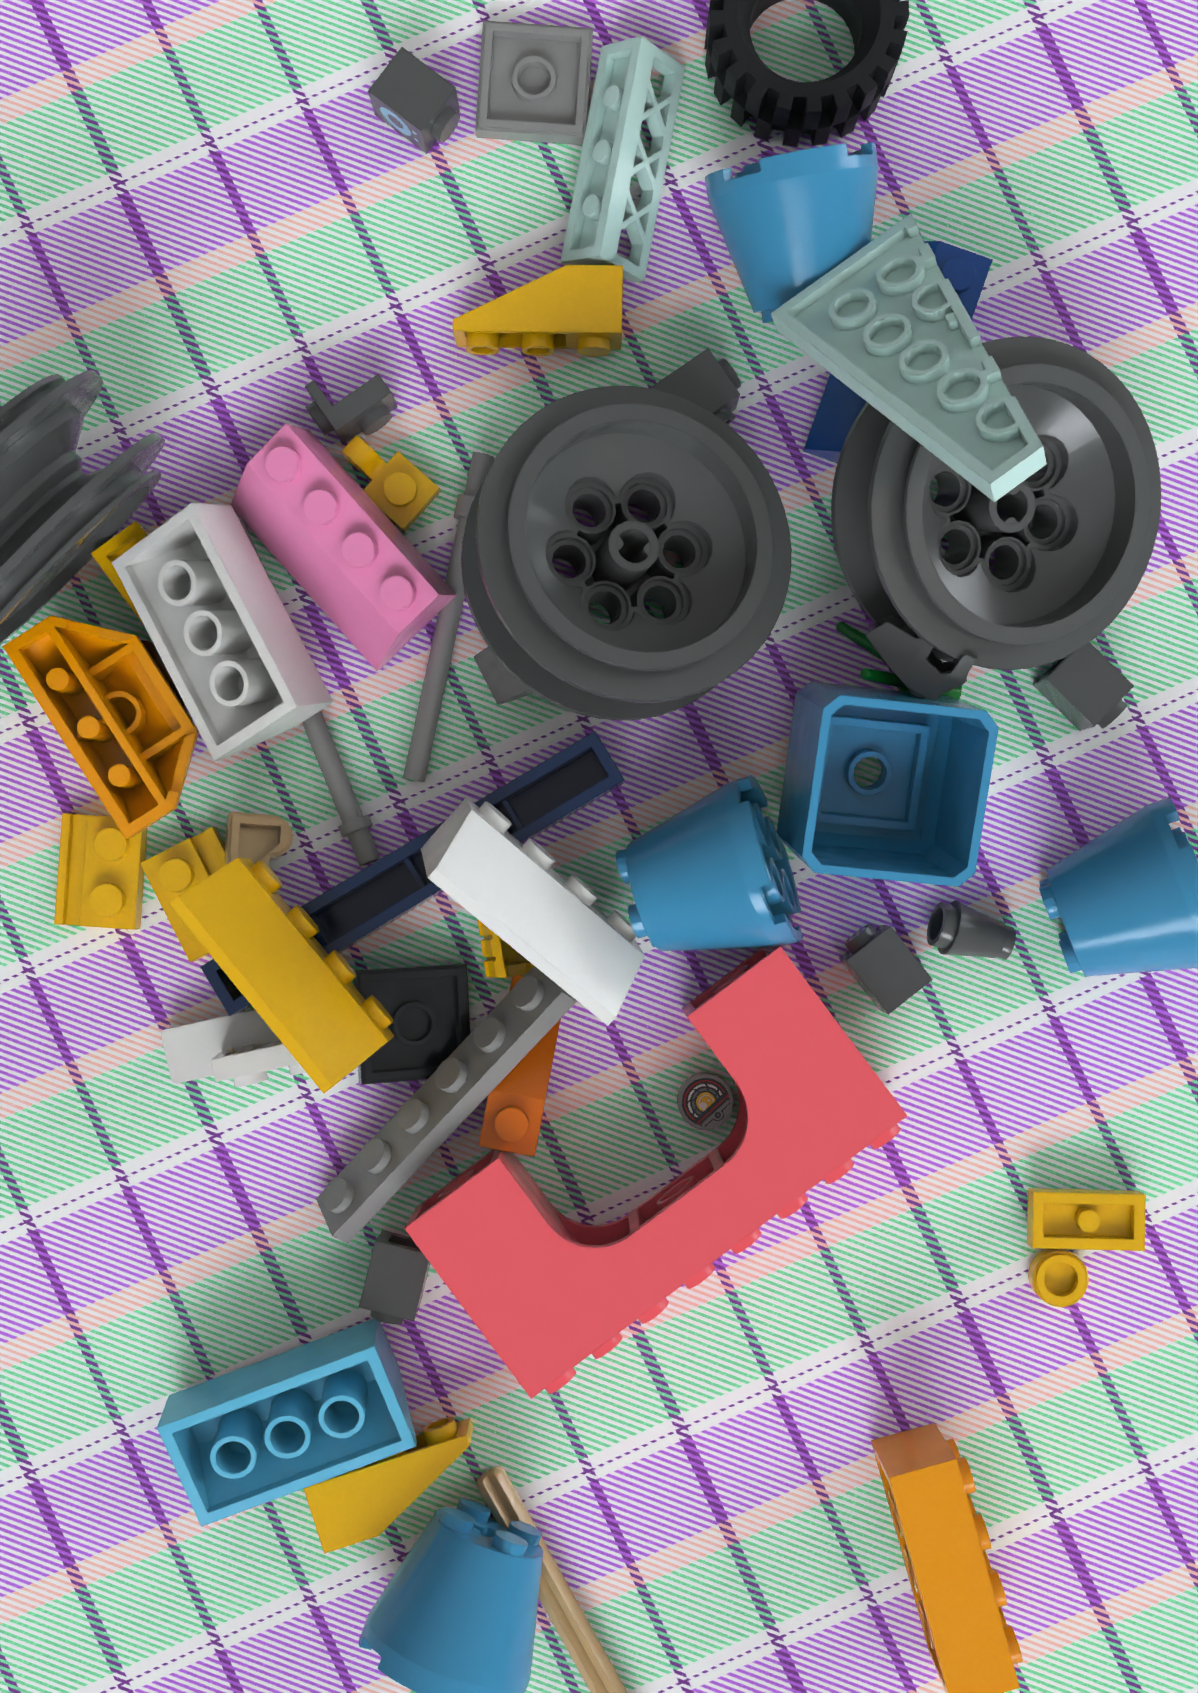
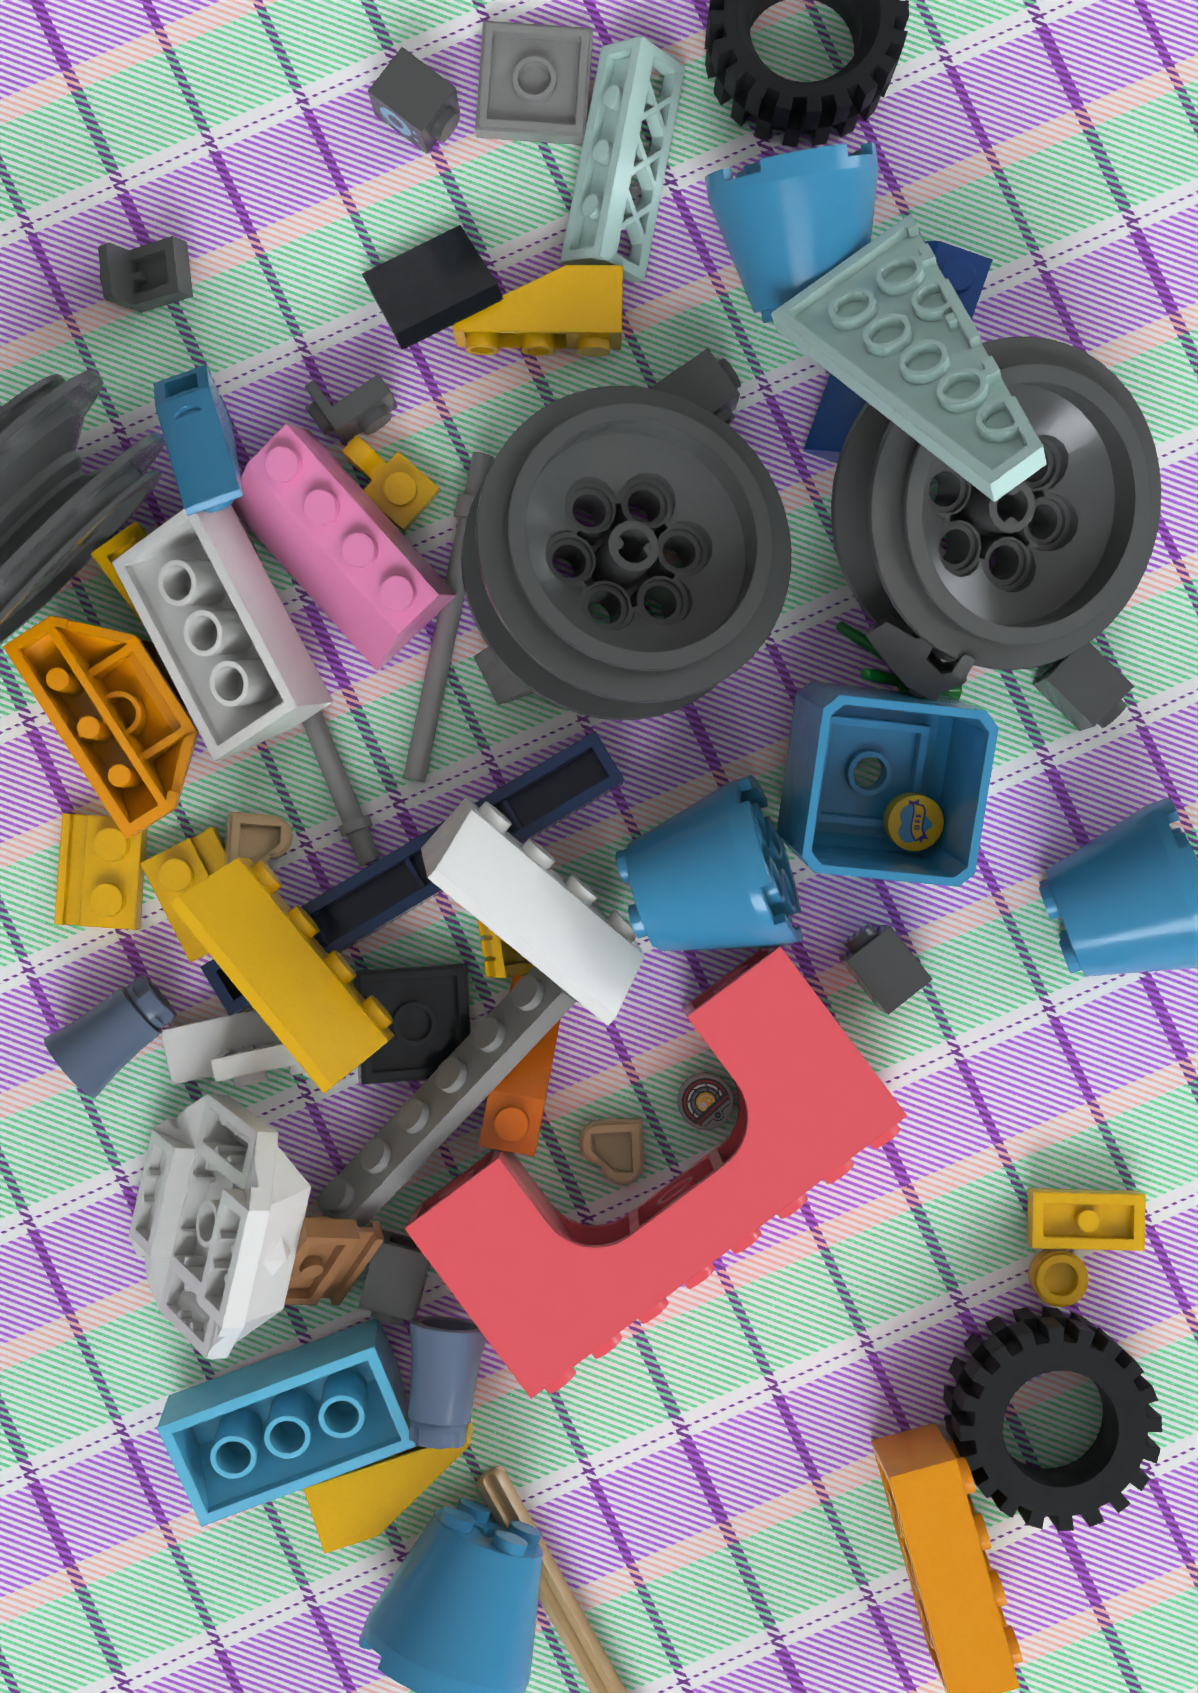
dark grey cone [927,900,1016,960] -> none
none -> sand blue plant [44,975,177,1098]
none -> dark grey bracket [98,236,193,313]
none -> white piece [129,1094,311,1359]
none -> dark azure slope [153,365,243,516]
none -> medium nougat plate [284,1216,384,1305]
none -> black tile [362,225,503,349]
none -> sand blue plant [408,1316,486,1449]
none -> tan tile [579,1117,644,1185]
none -> yellow tile [883,792,944,851]
none -> black tyre [943,1306,1162,1531]

